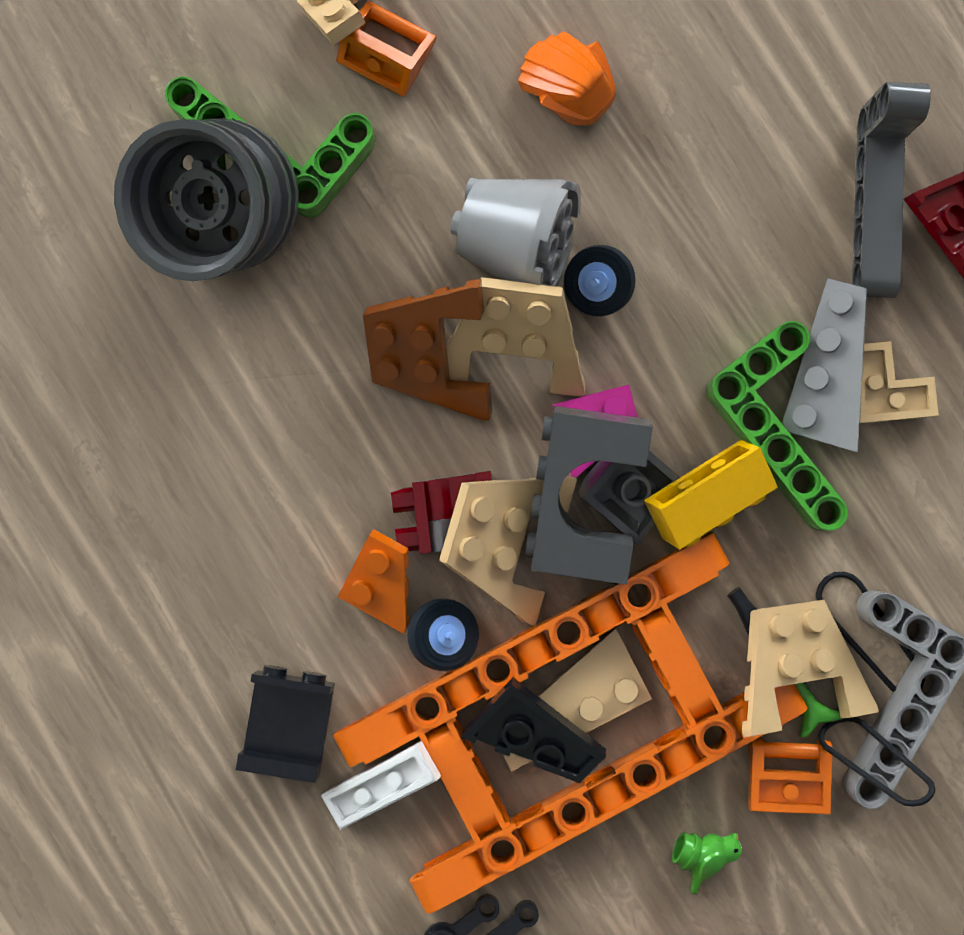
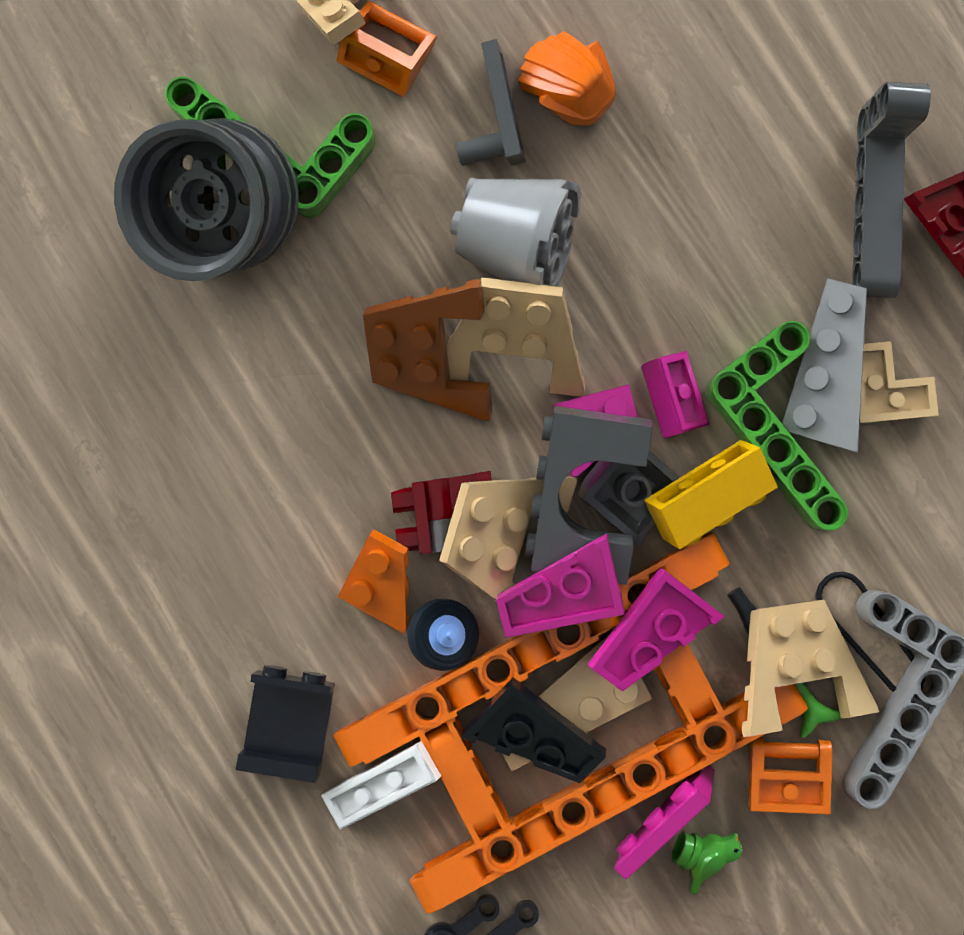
black wheel [564,245,636,317] -> none
black piece [818,717,936,807] -> none
none -> dark grey piece [456,39,526,166]
none -> dark pink wing [496,533,625,638]
none -> dark pink wing [587,568,725,692]
none -> dark pink wing [614,765,715,880]
none -> dark pink slope [641,351,710,438]

